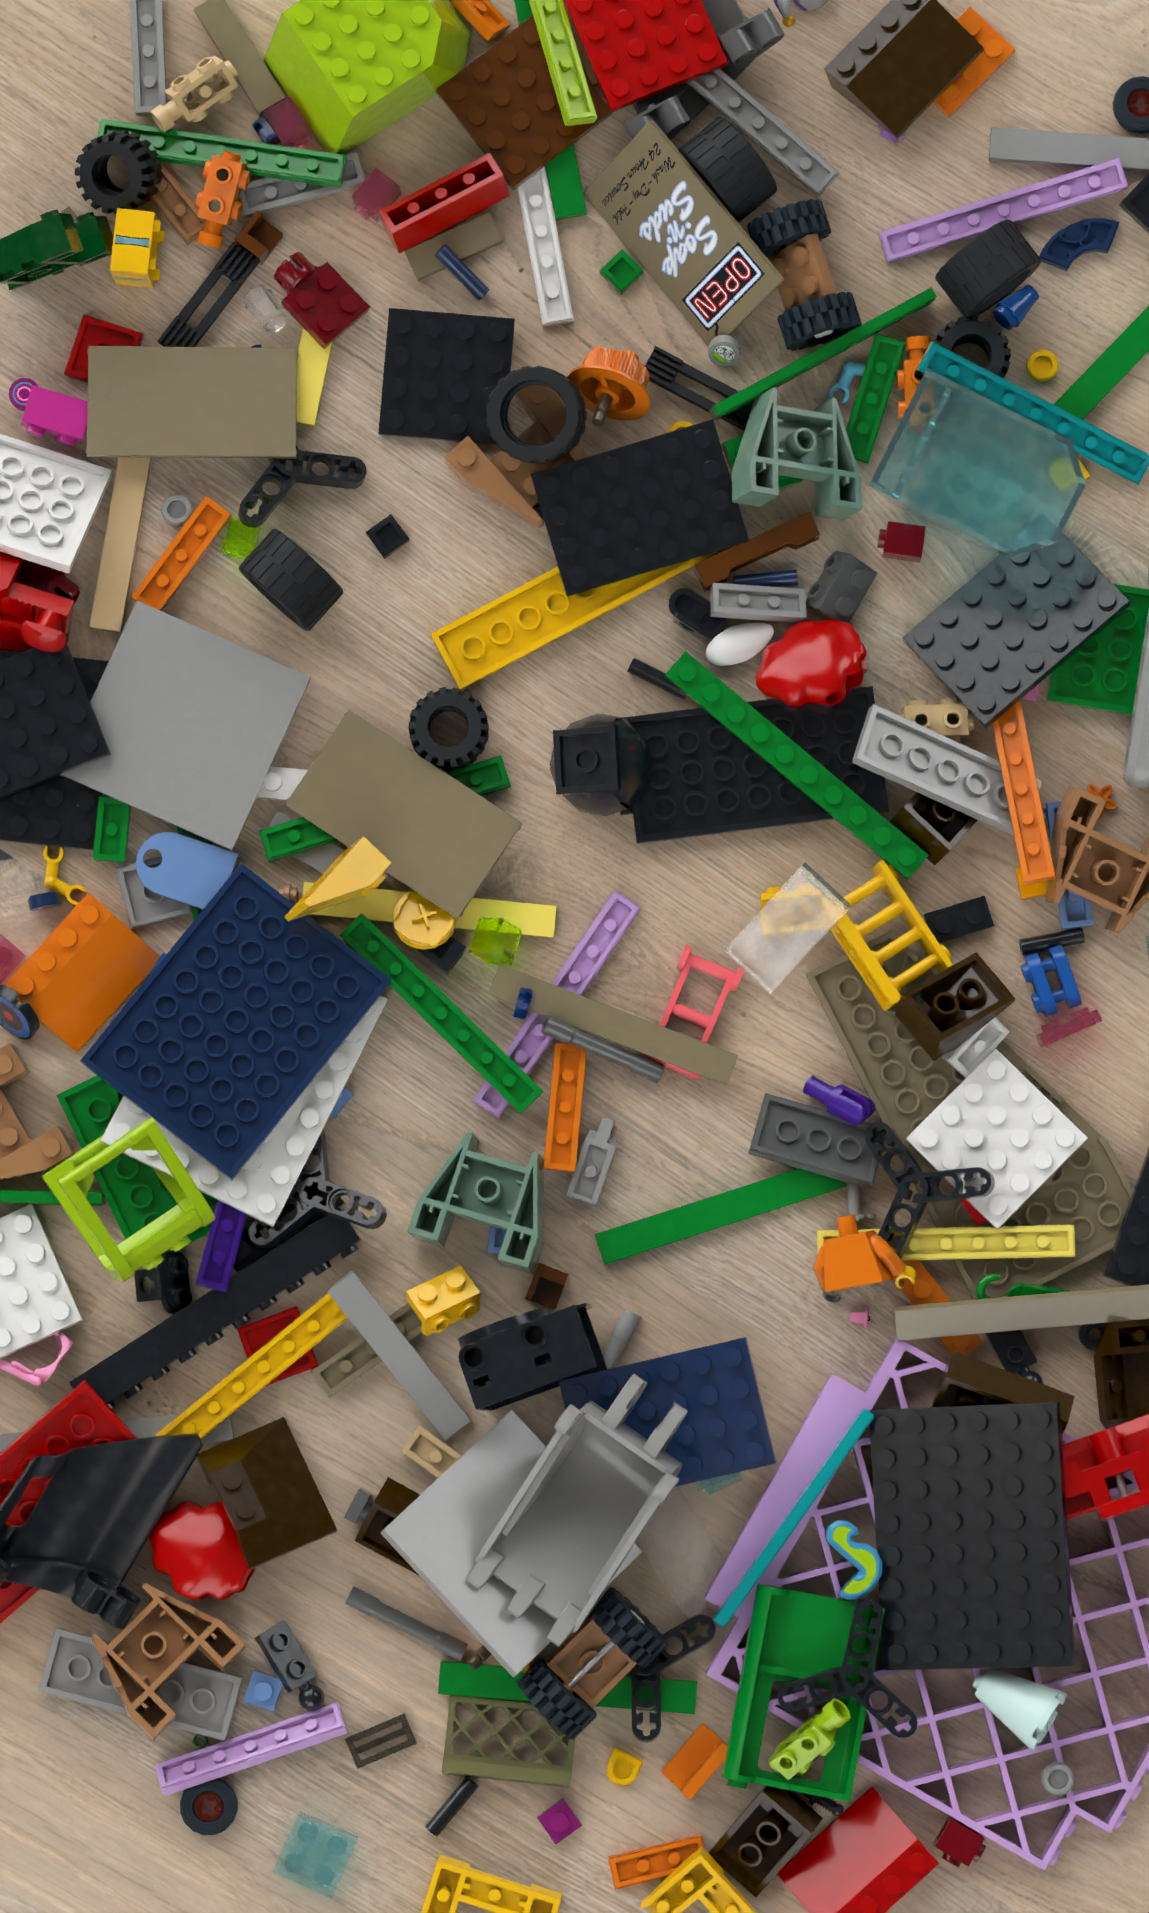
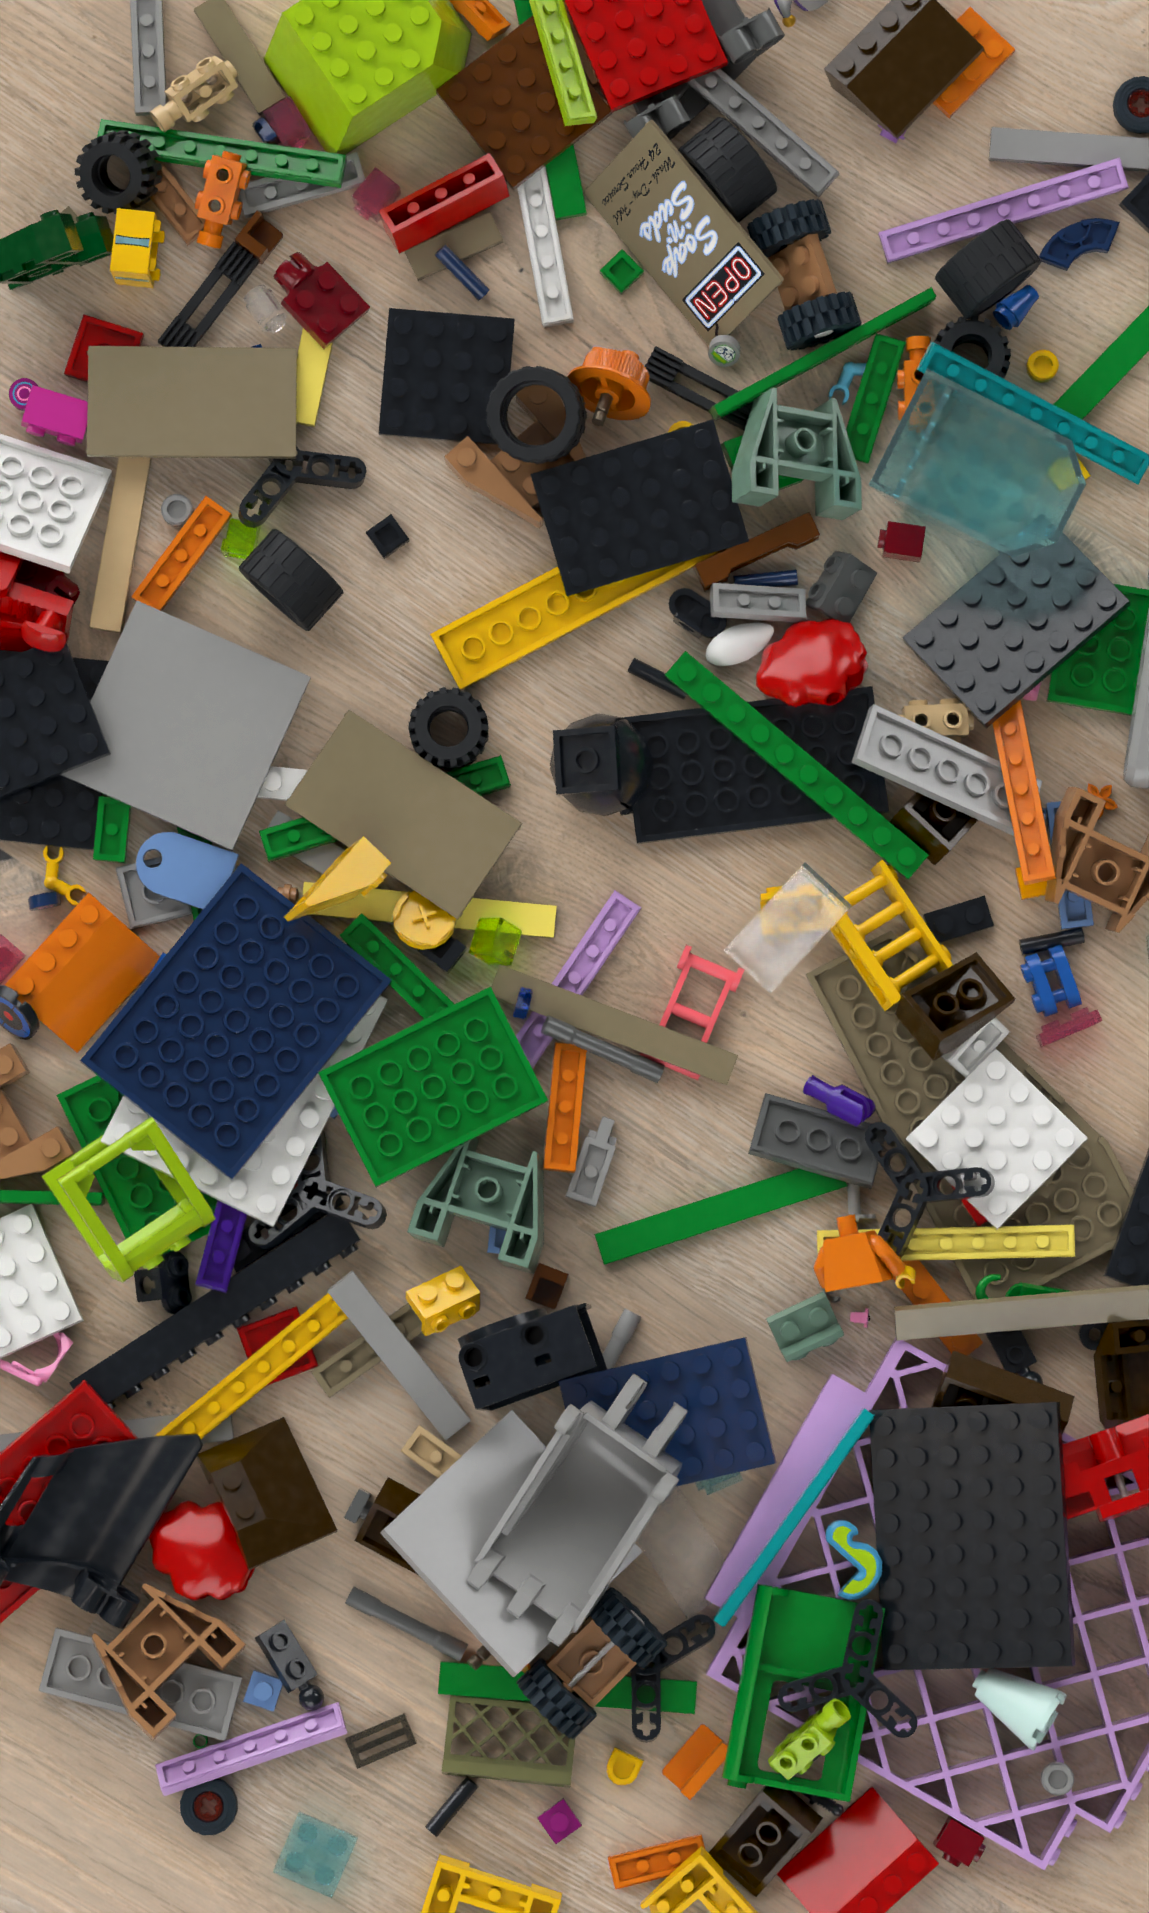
none -> green plate [318,986,548,1188]
none -> sand green bracket [766,1291,844,1362]

